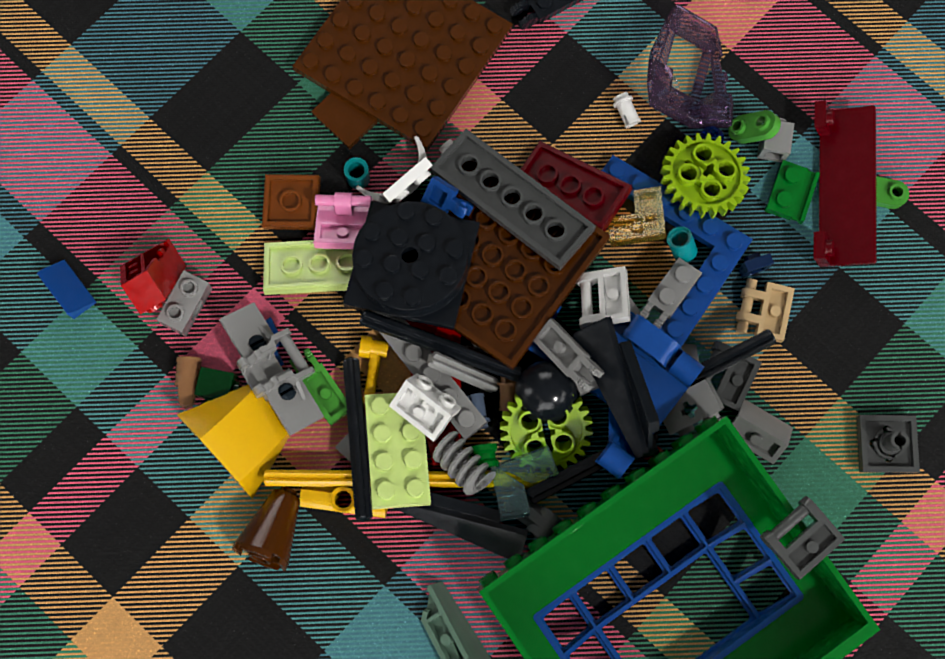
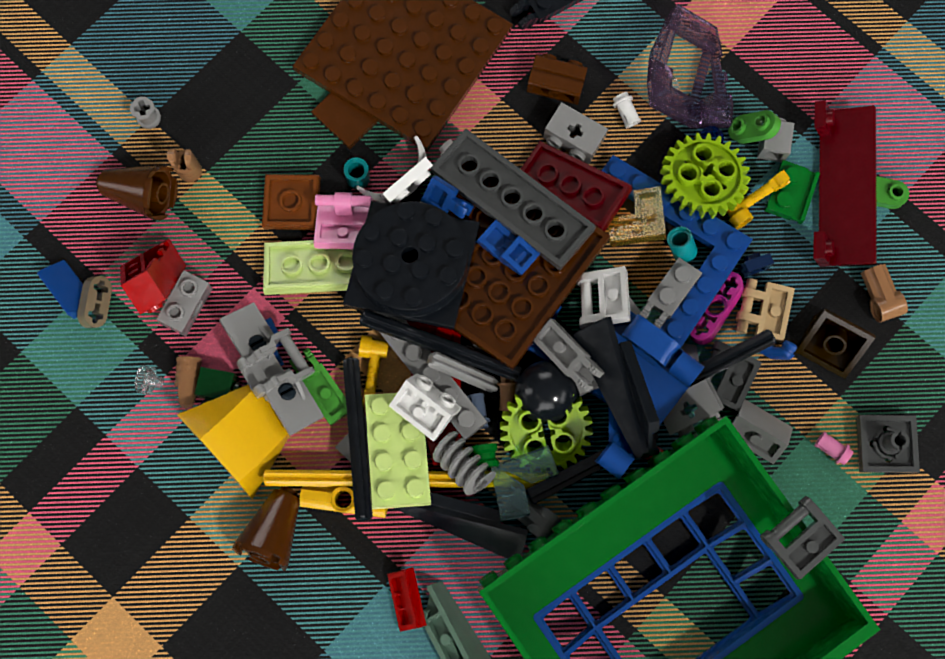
none -> dark tan beam [77,276,112,328]
none -> reddish brown cone [96,165,178,221]
none -> light grey bush [130,96,161,129]
none -> clear tile [135,365,164,395]
none -> medium nougat hinge [166,148,202,182]
none -> red plate [387,567,427,632]
none -> blue slope [476,220,540,276]
none -> reddish brown brick [527,53,588,105]
none -> light grey brick [543,102,608,164]
none -> dark pink beam [690,272,744,345]
none -> yellow brick [727,170,791,230]
none -> blue arm [759,340,797,360]
none -> dark brown slope [795,308,876,379]
none -> bright pink pin [814,431,854,465]
none -> medium nougat piece [861,264,908,323]

